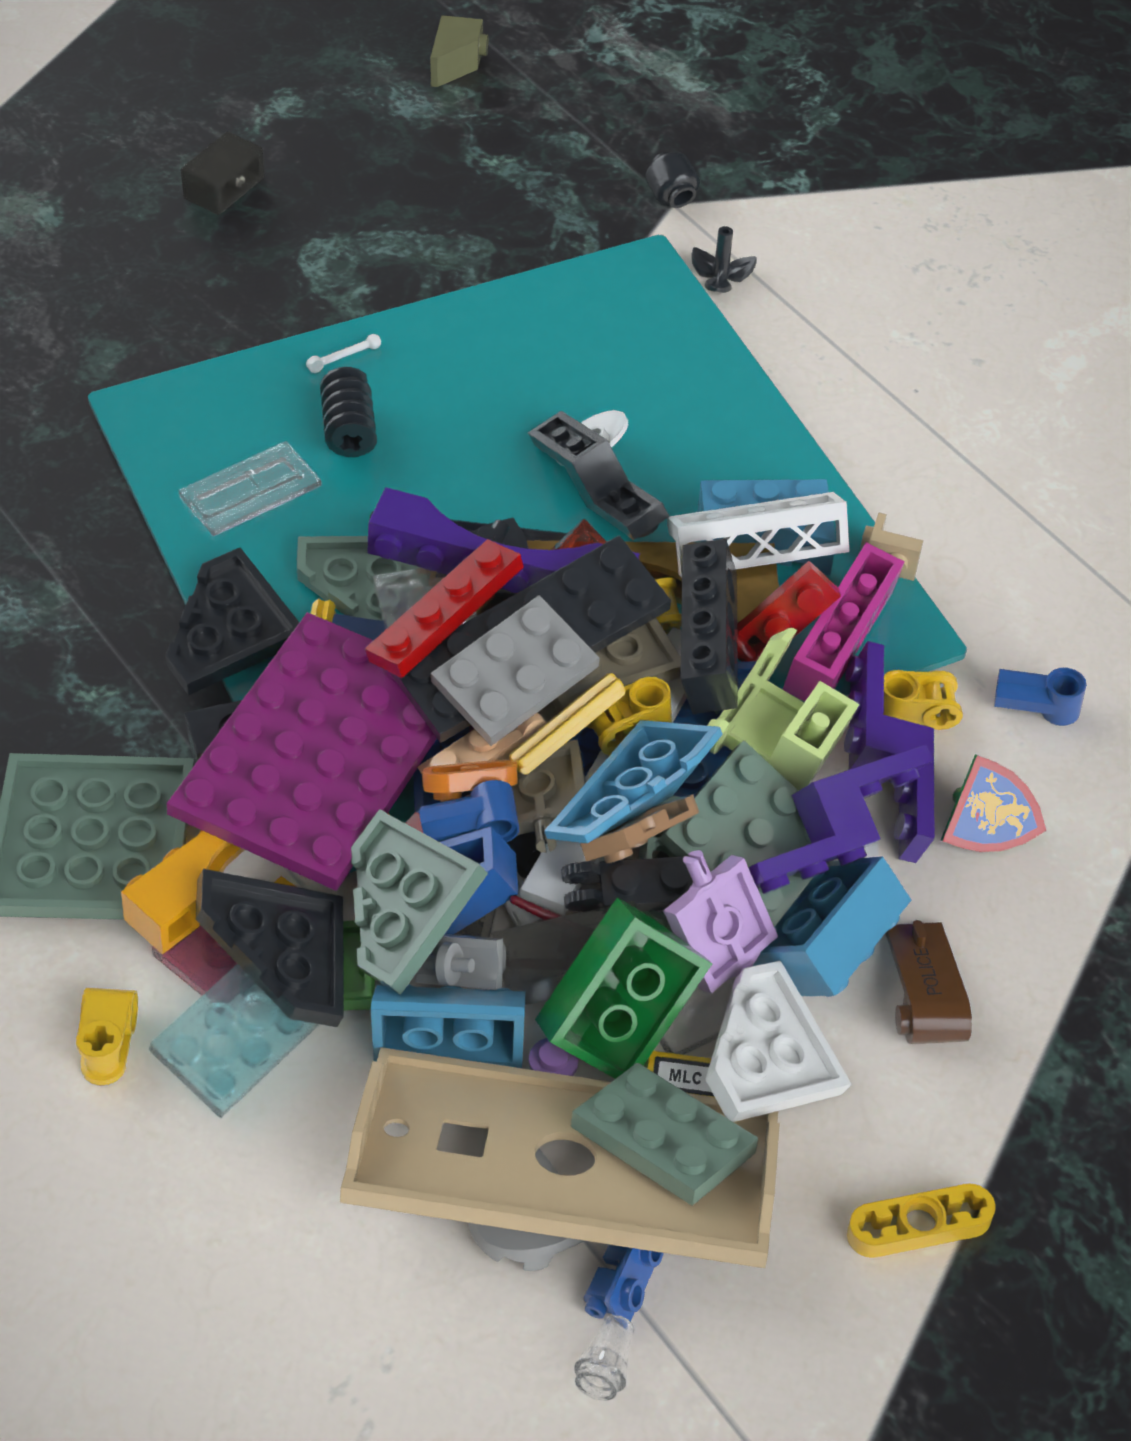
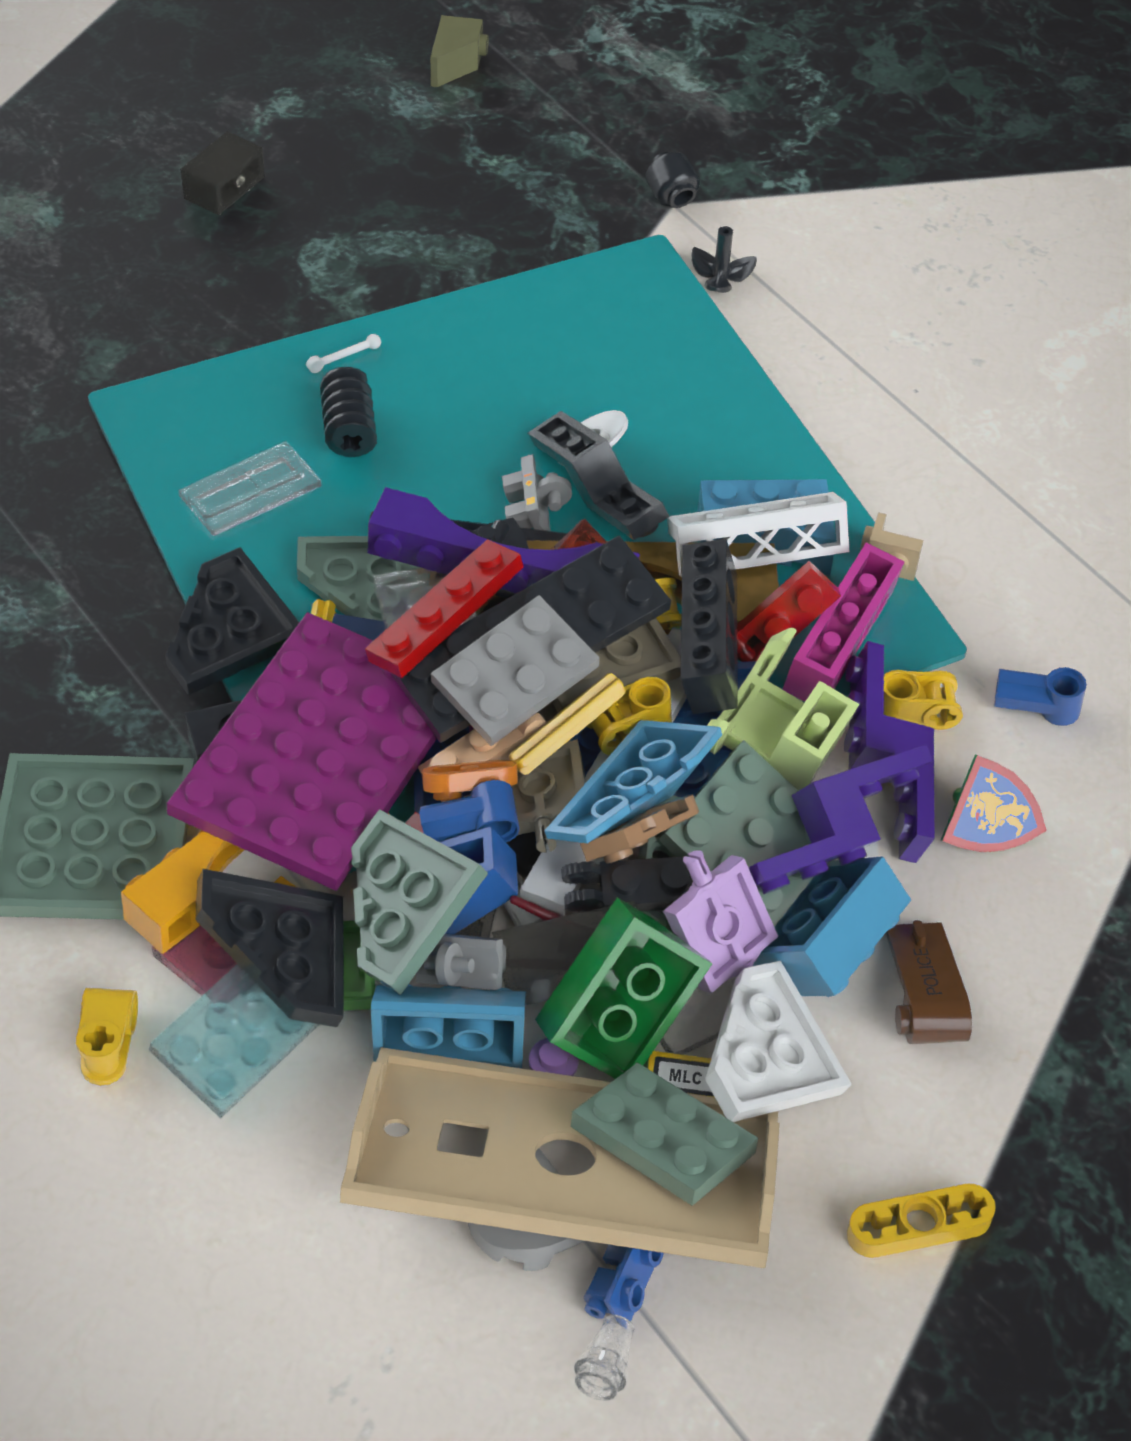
none -> light grey hips [502,454,572,531]

